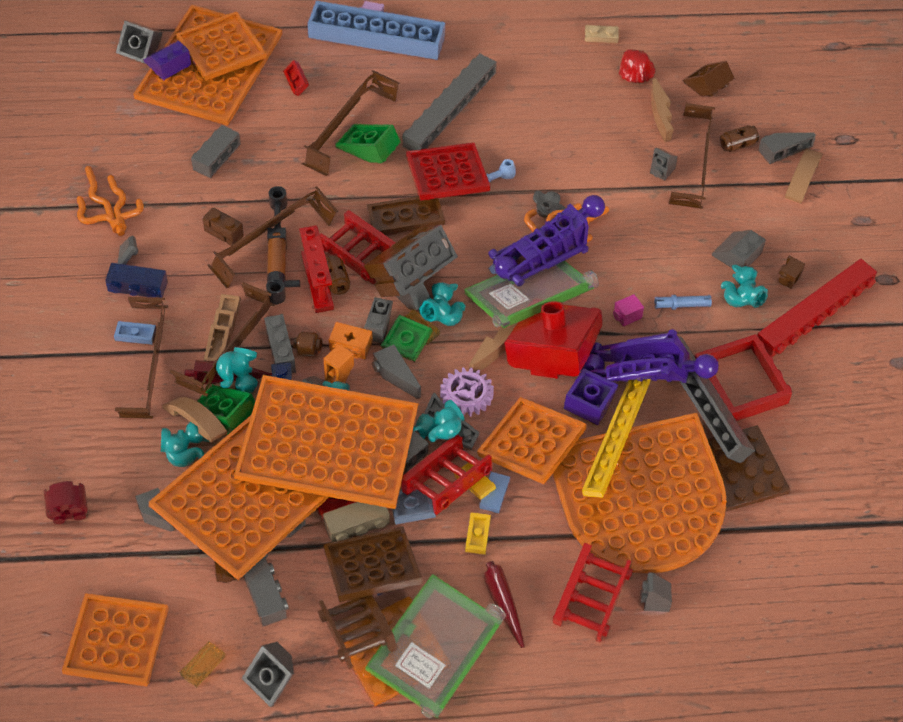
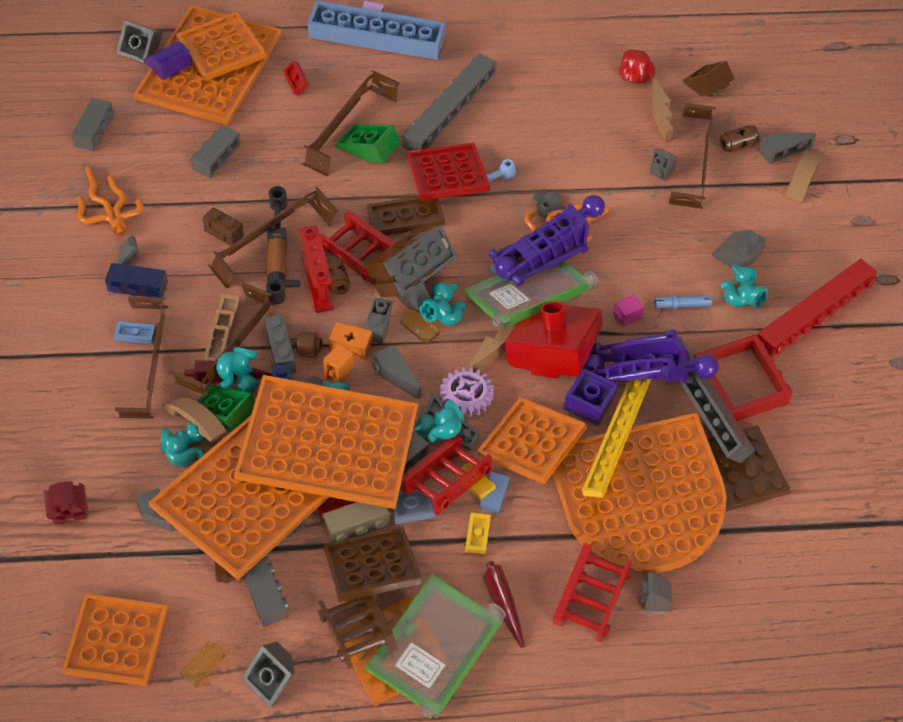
green plate [381,315,433,362] -> none
tan plate [585,25,618,43] -> none
reddish brown brick [778,255,805,289] -> none
none -> dark grey brick [71,98,114,151]

